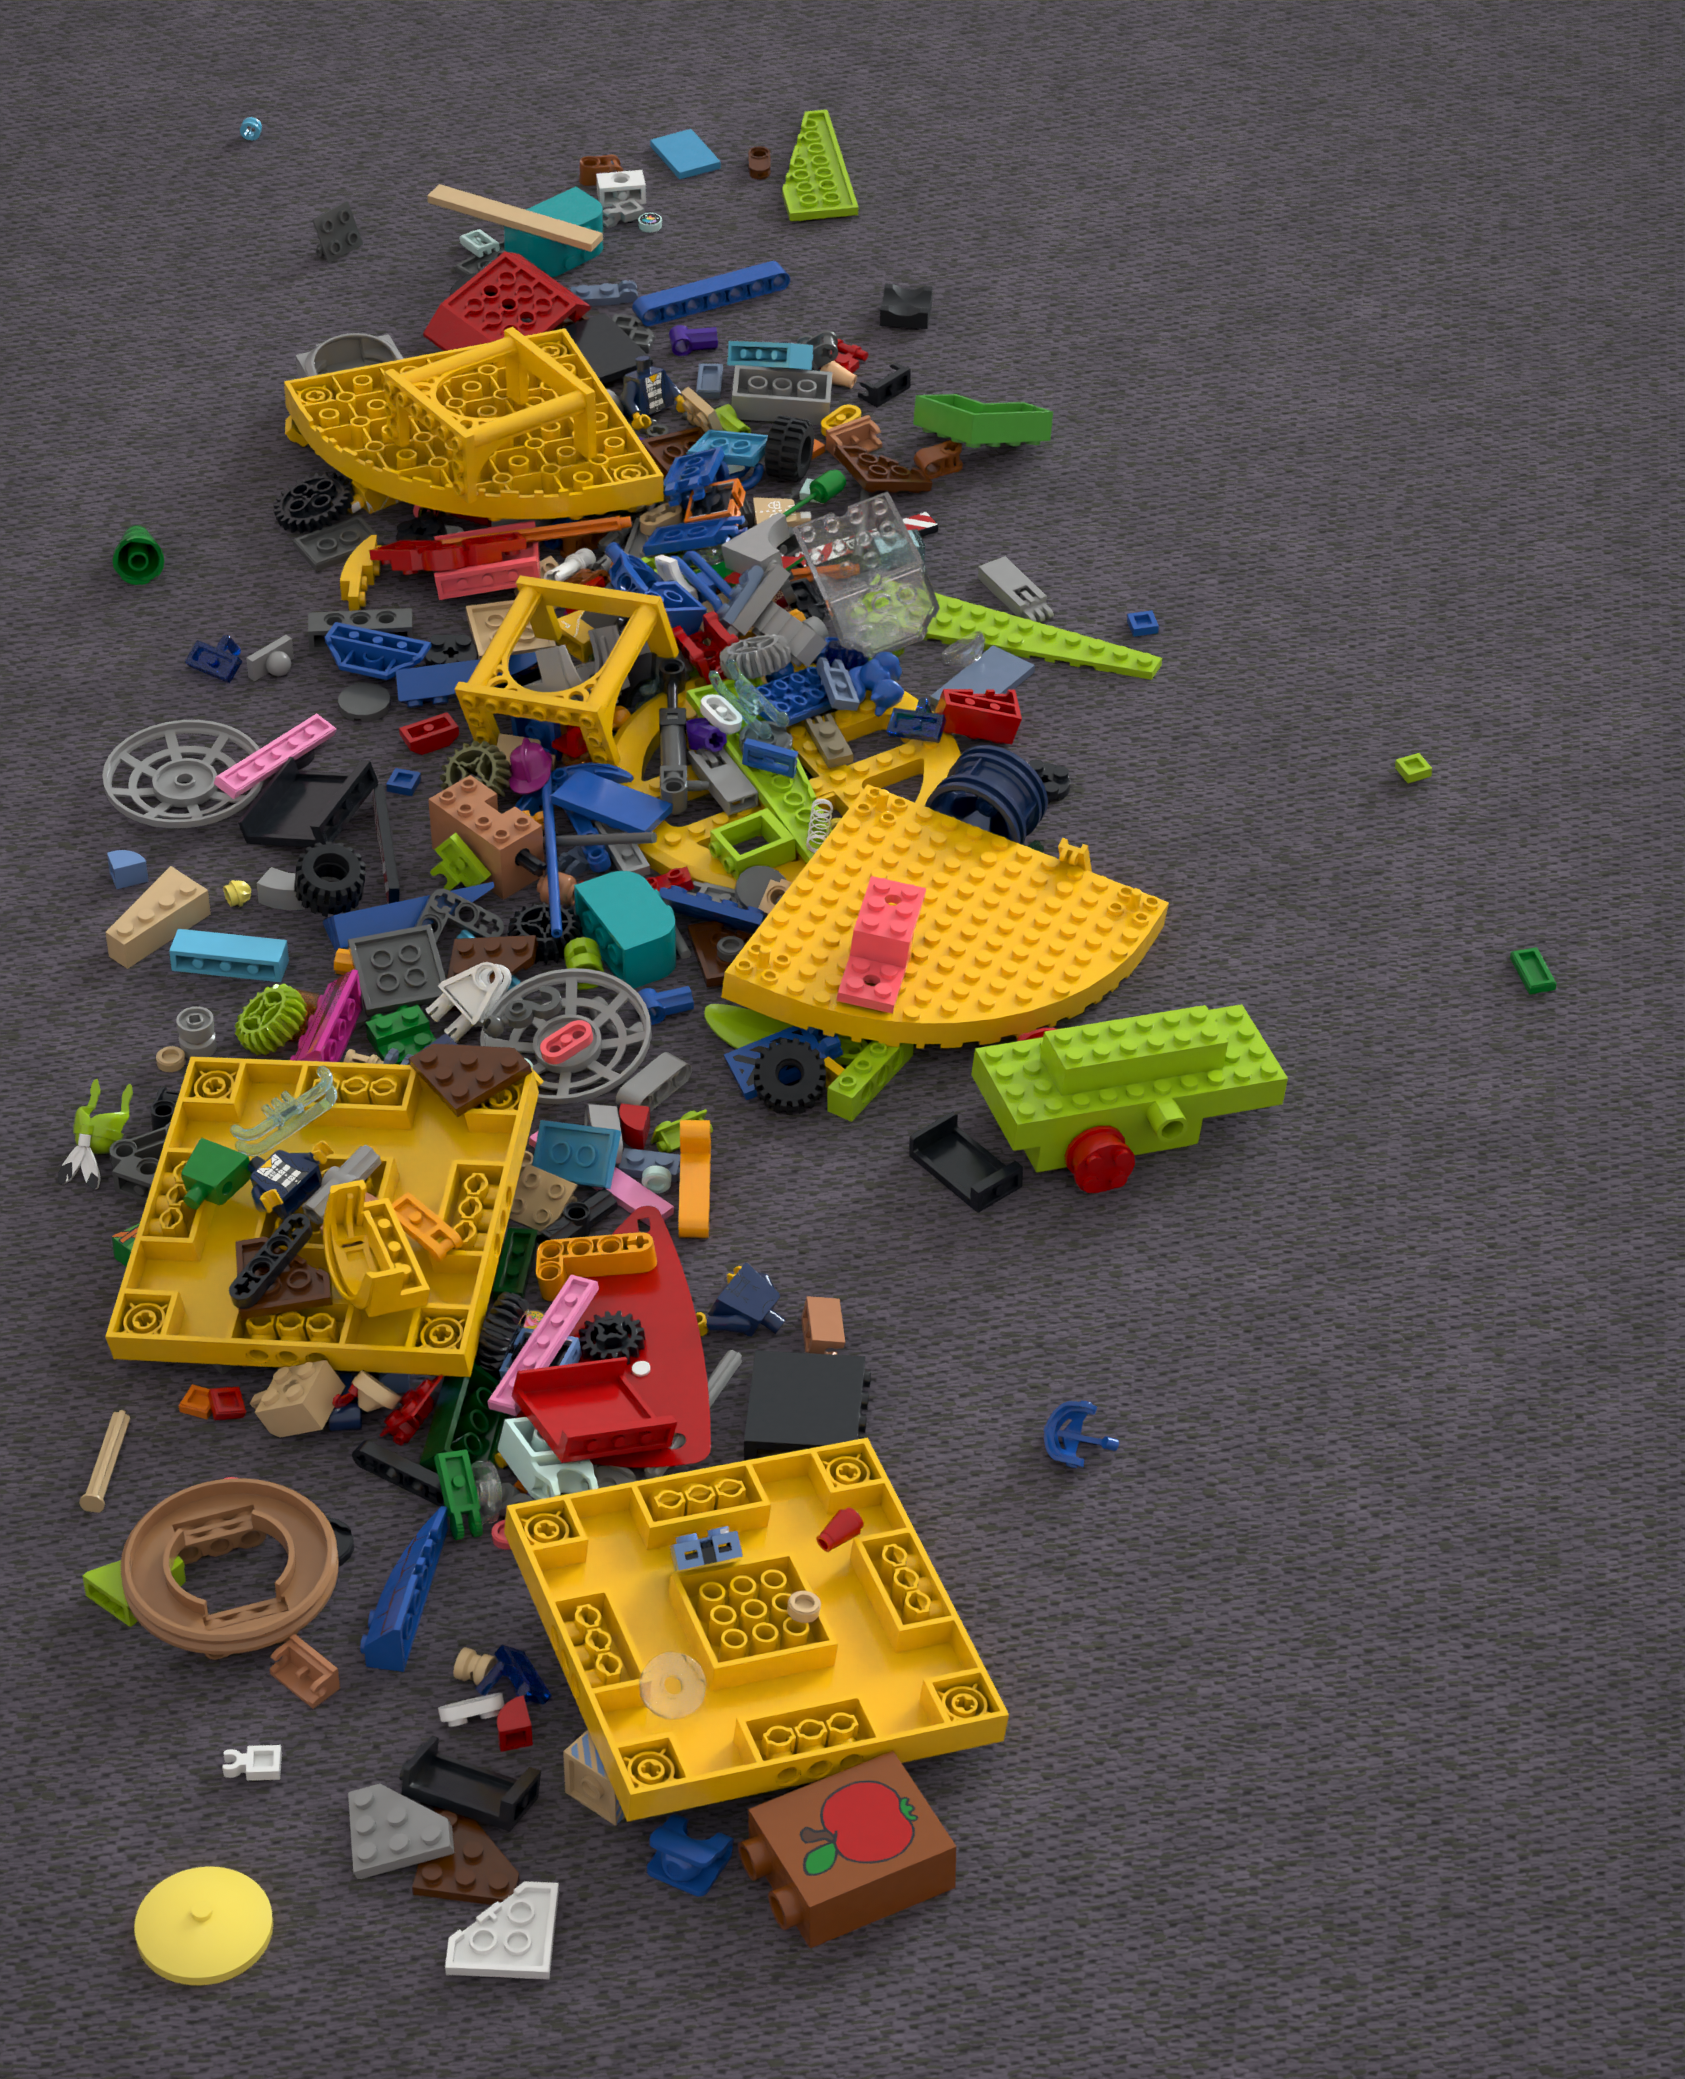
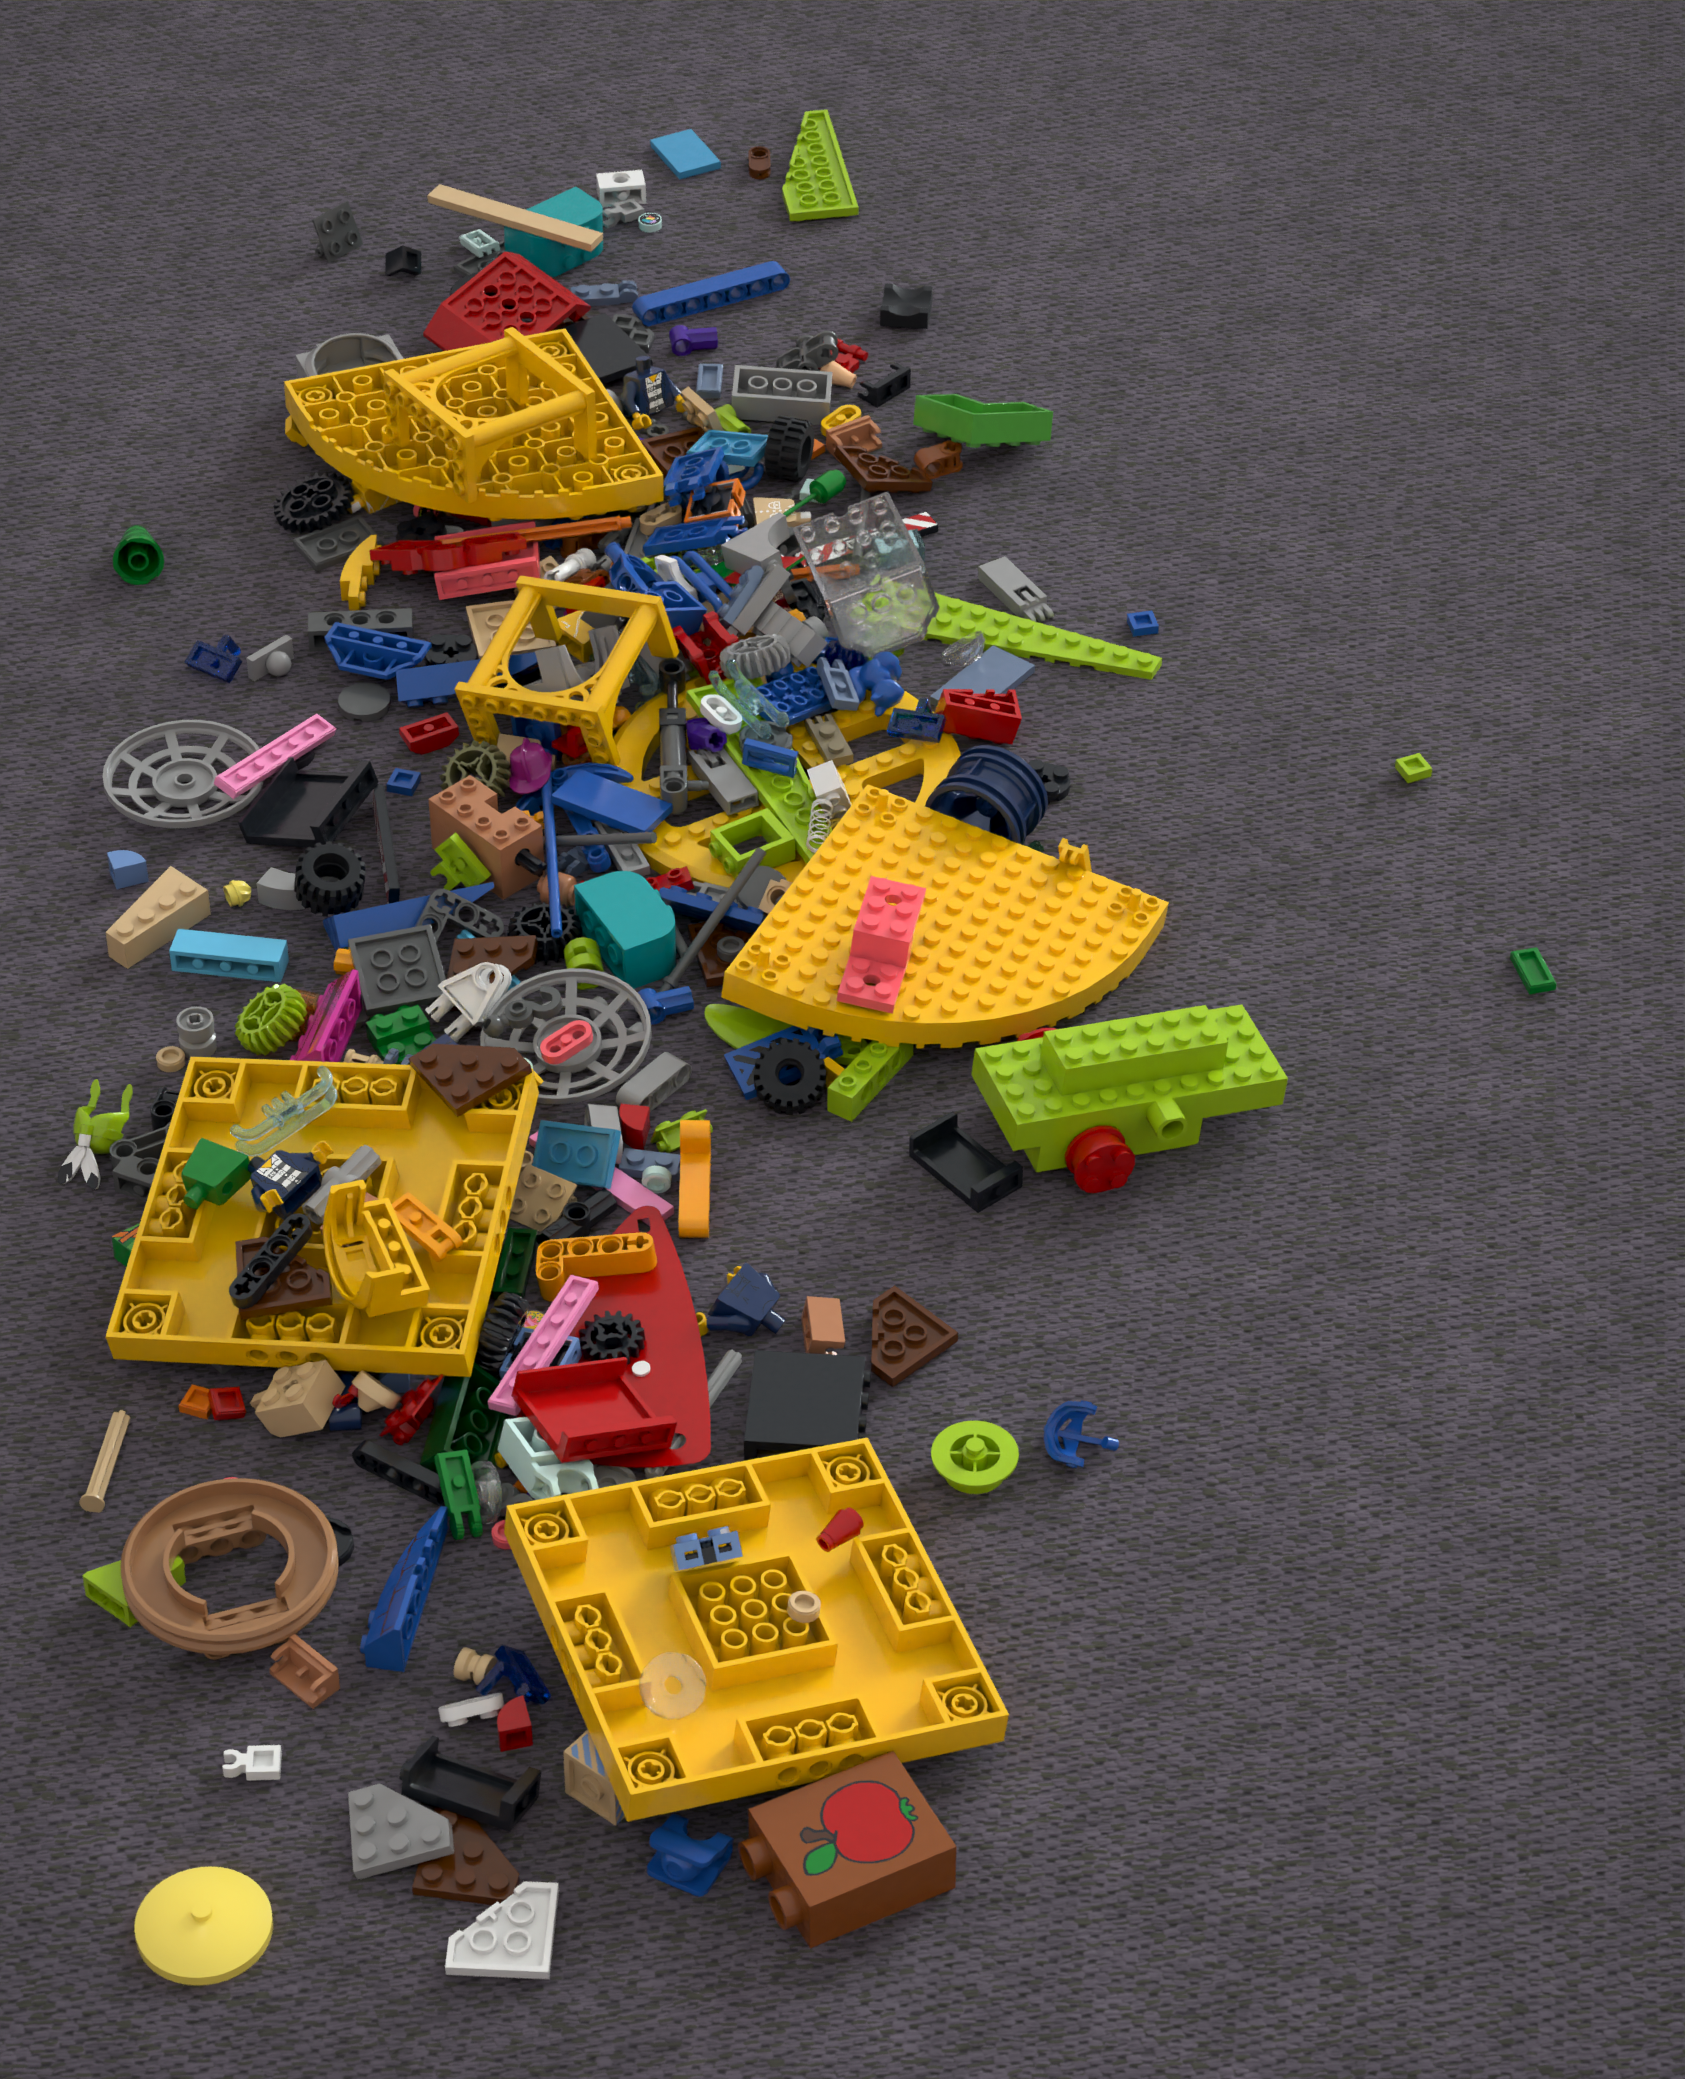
medium azure bush [240,117,262,140] -> none
dark orange piece [579,154,624,186] -> none
black tile [616,652,657,708] -> none
medium azure brick [727,341,813,370] -> none
none -> black panel [385,246,421,276]
none -> dark grey bar [657,847,766,993]
none -> white brick [807,760,851,819]
none -> reddish brown plate [871,1285,958,1387]
none -> lime wheel [931,1421,1019,1494]

